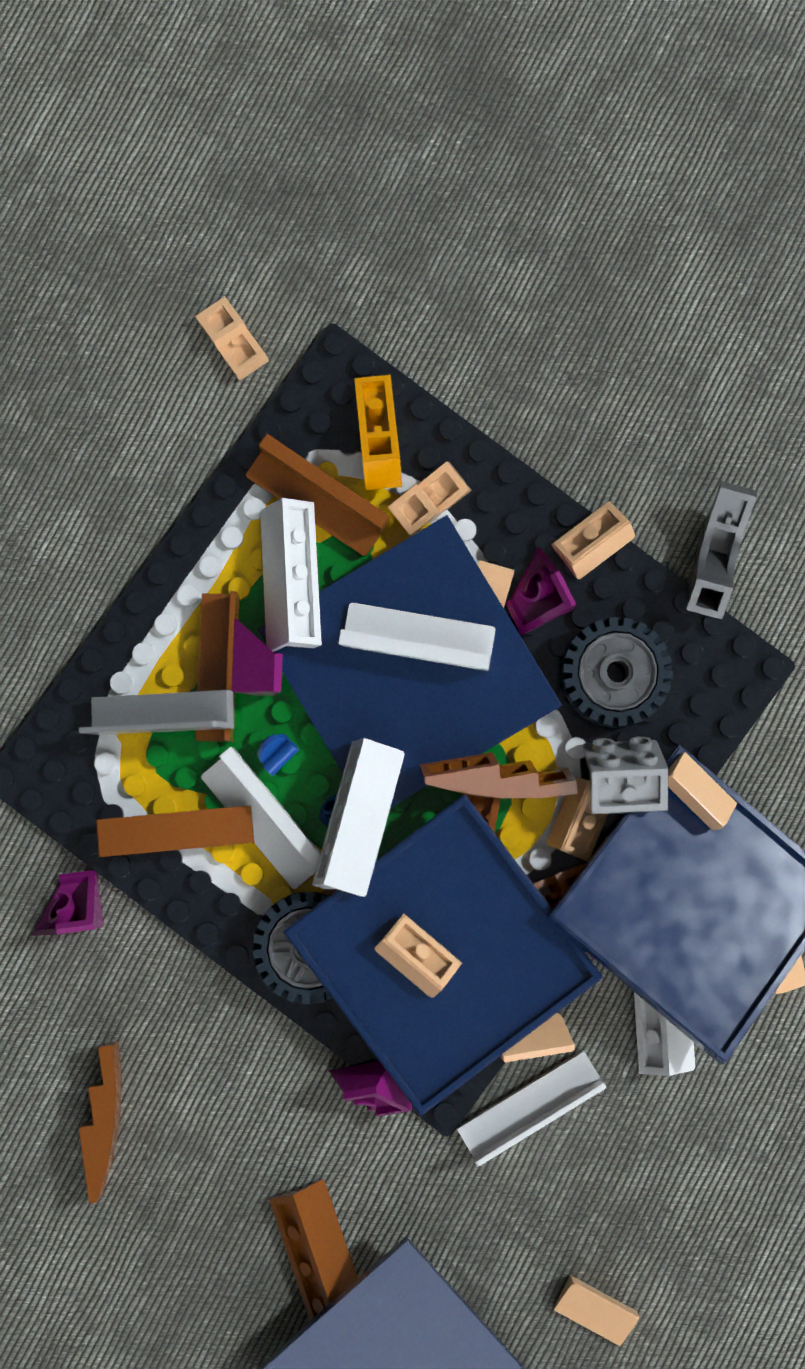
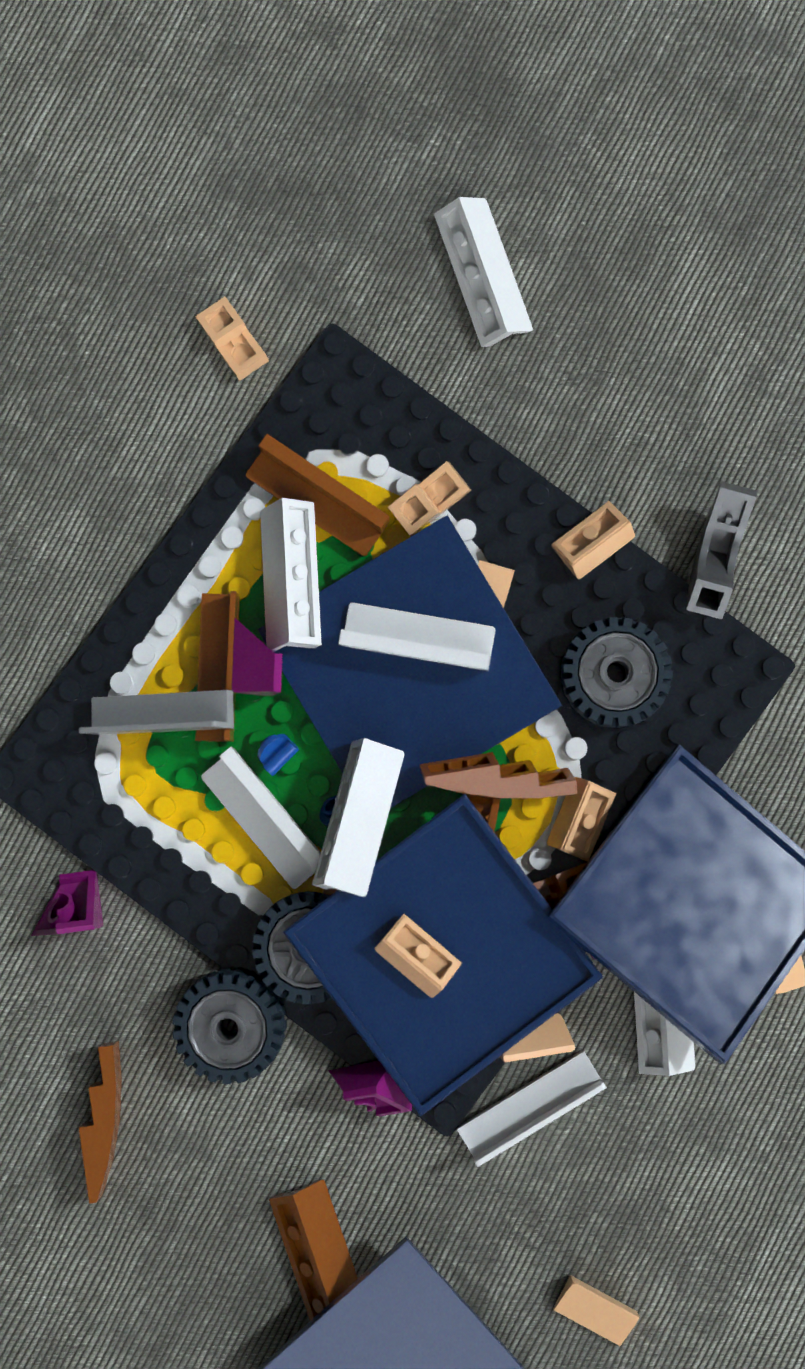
dark orange slope [96,805,254,857] -> none
light orange slope [354,375,402,490] -> none
magenta slope [505,546,576,635] -> none
light grey bracket [583,737,668,814] -> none
light nougat slope [668,752,737,831] -> none
none -> wheel [173,968,287,1084]
none -> white panel [434,197,533,347]

